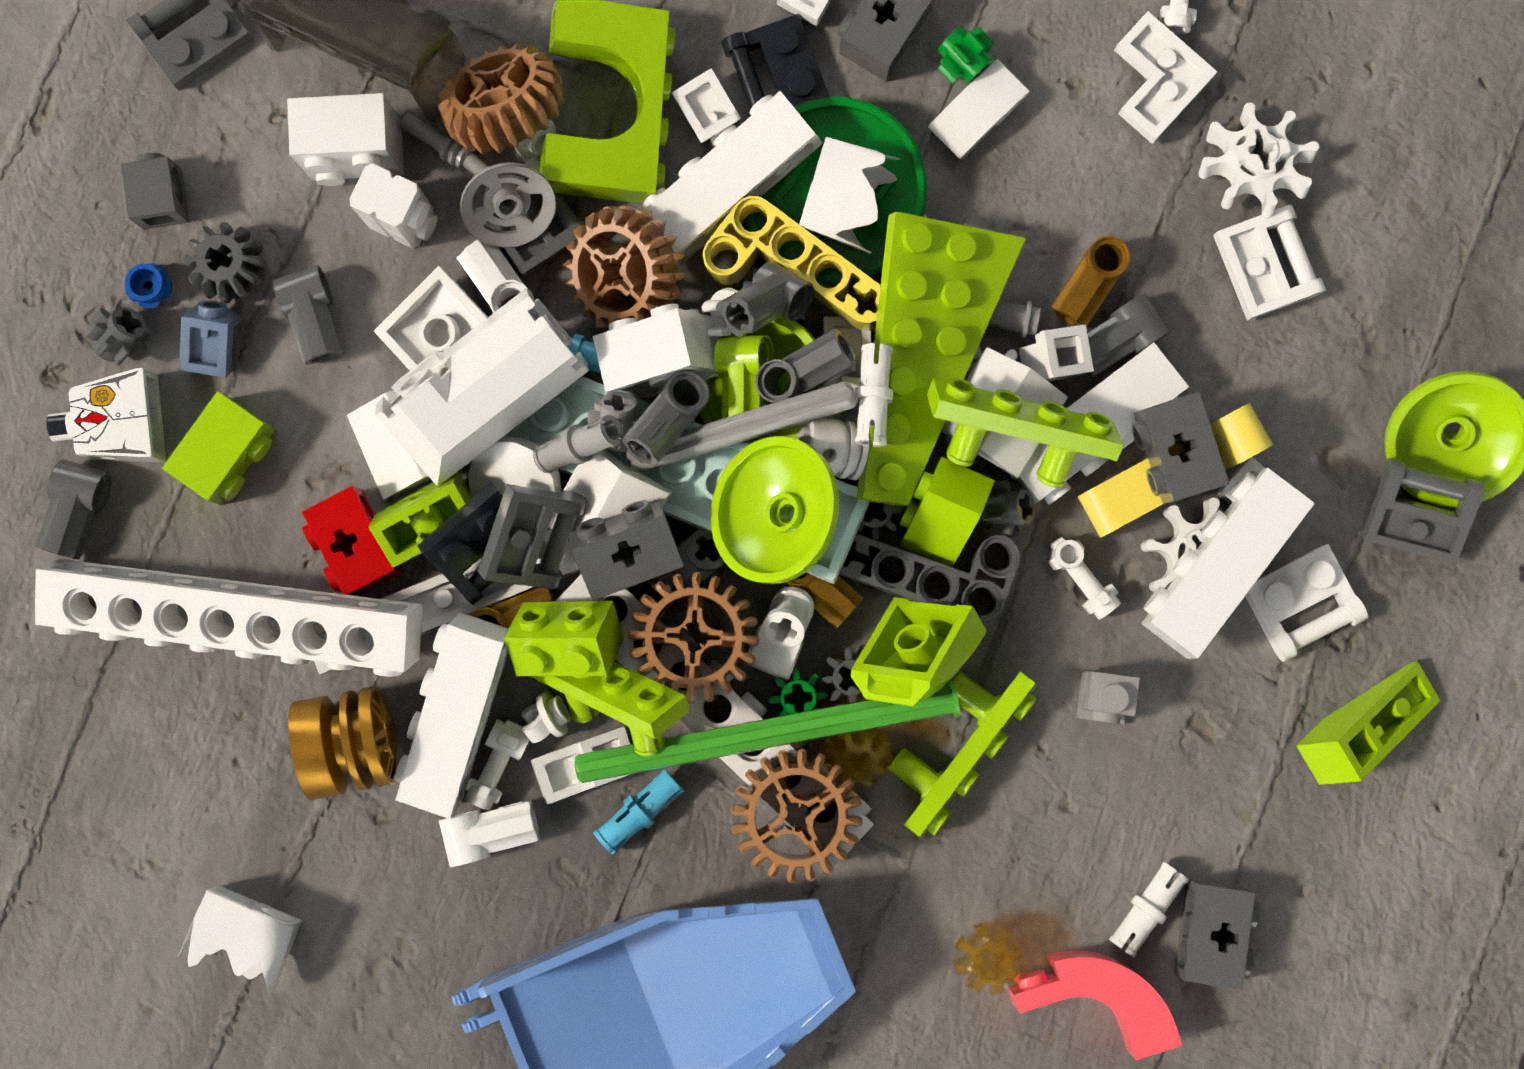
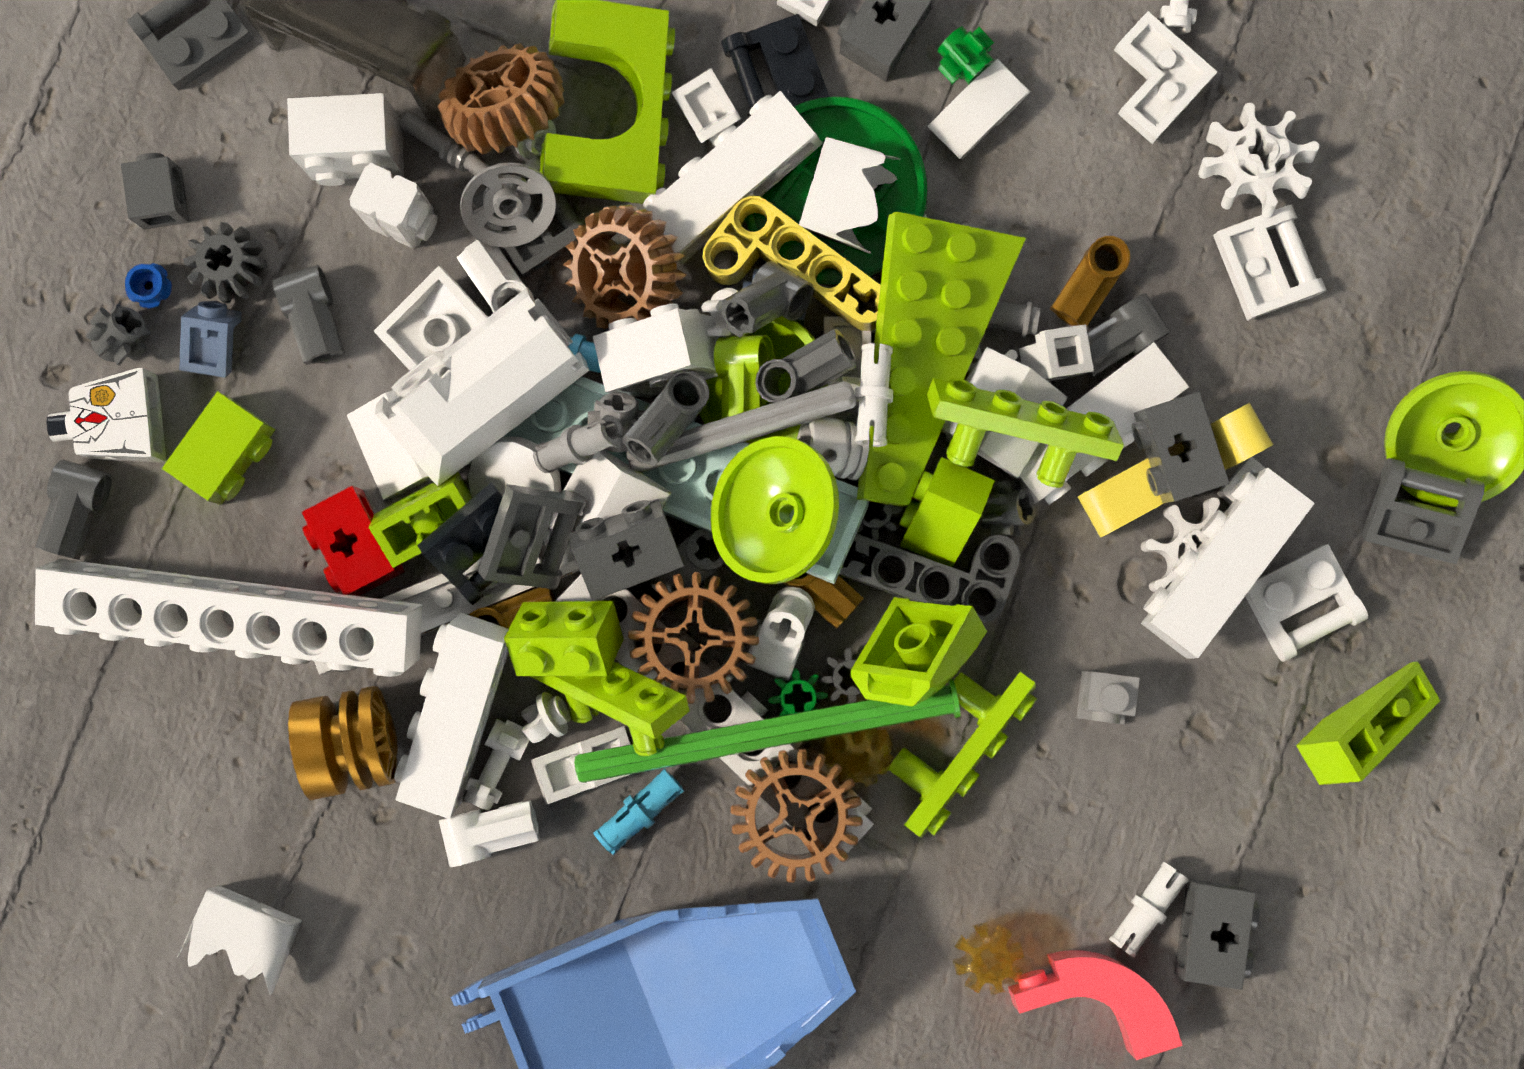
white bar [1048,537,1121,620] -> none

